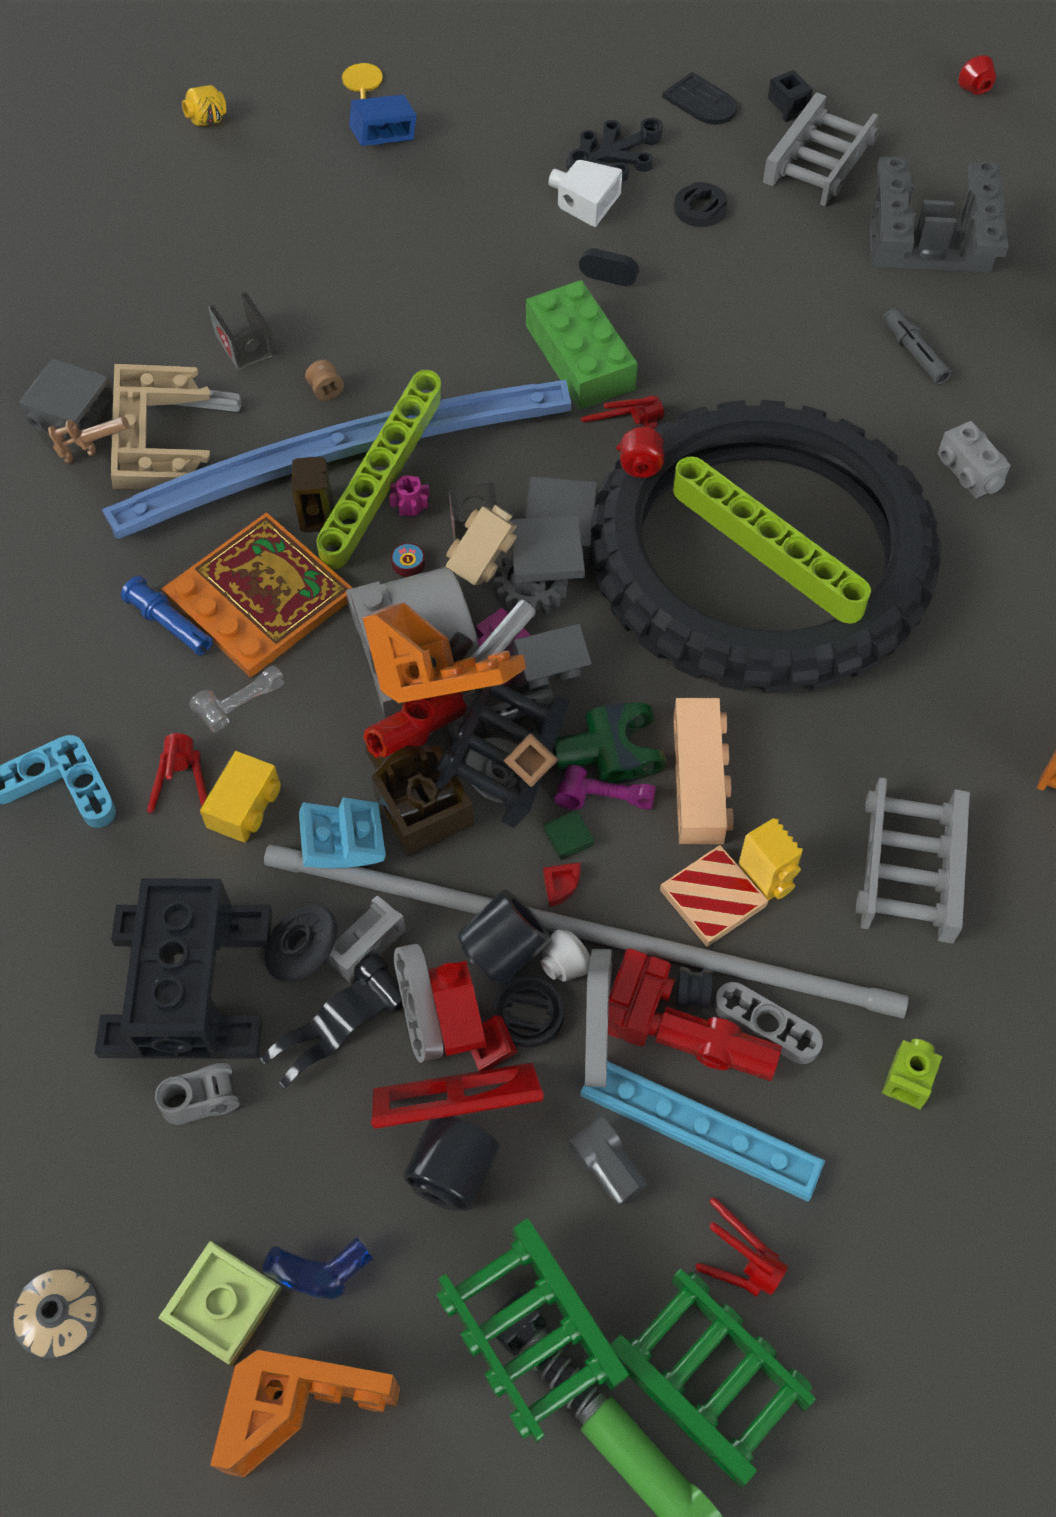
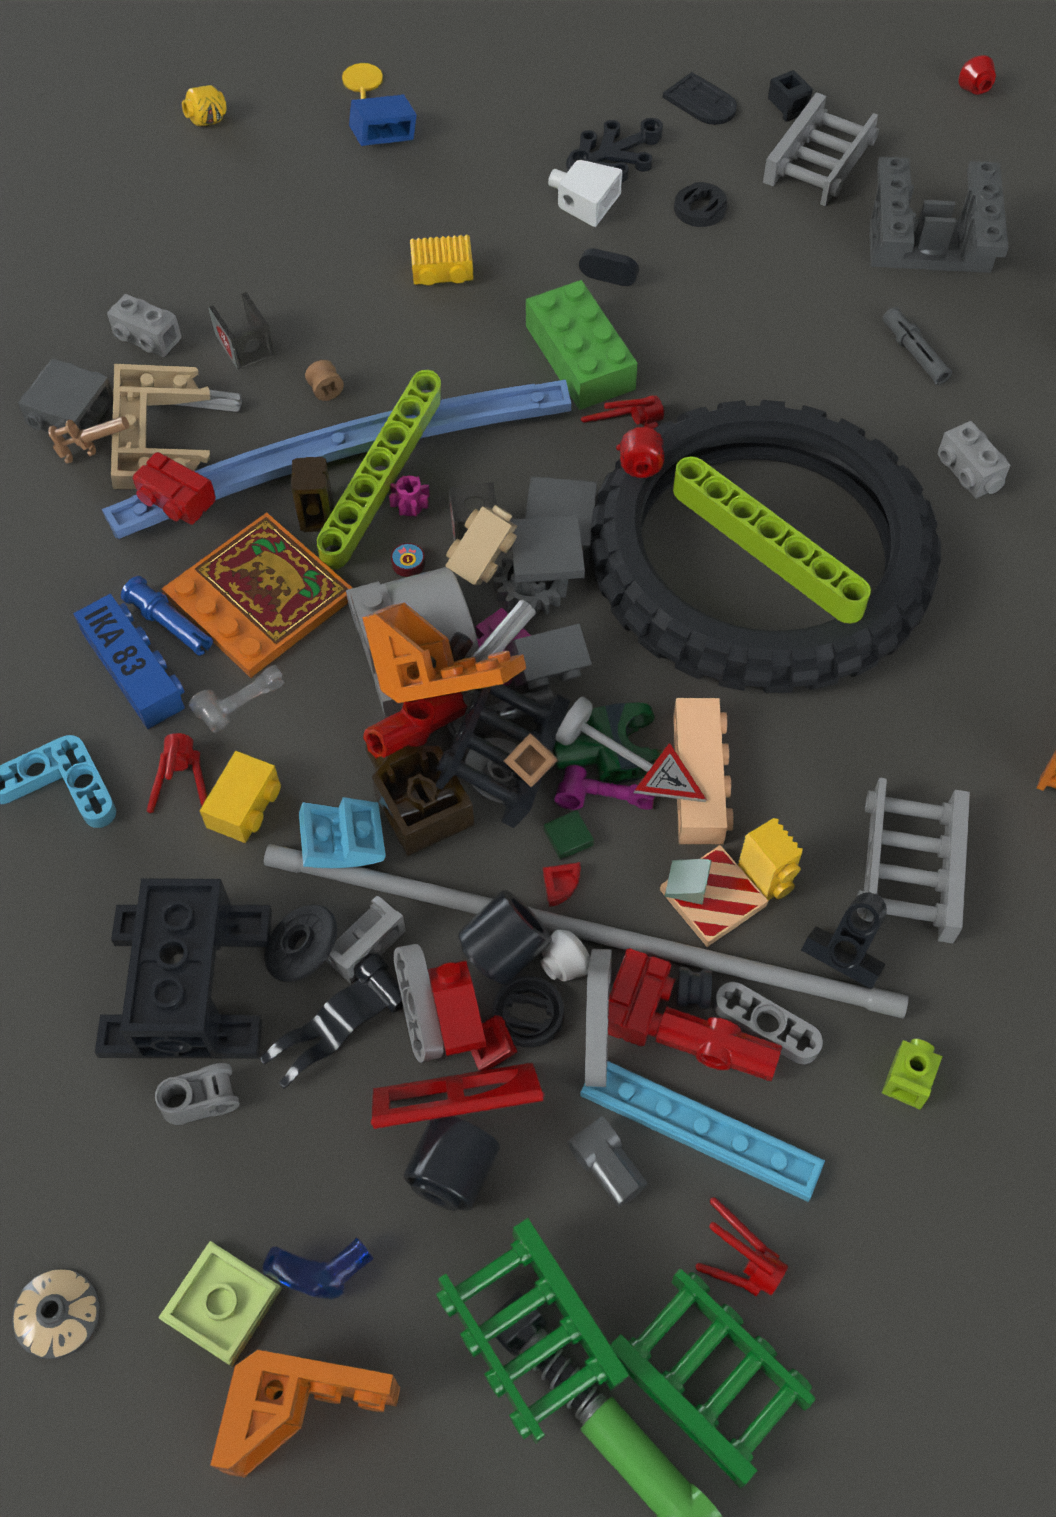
none -> blue brick [73,593,185,729]
none -> light grey brick [107,294,182,358]
none -> red brick [133,452,216,525]
none -> yellow brick [410,234,473,286]
none -> light grey piece [555,696,707,802]
none -> sand green slope [665,859,712,905]
none -> black tile [801,892,887,989]

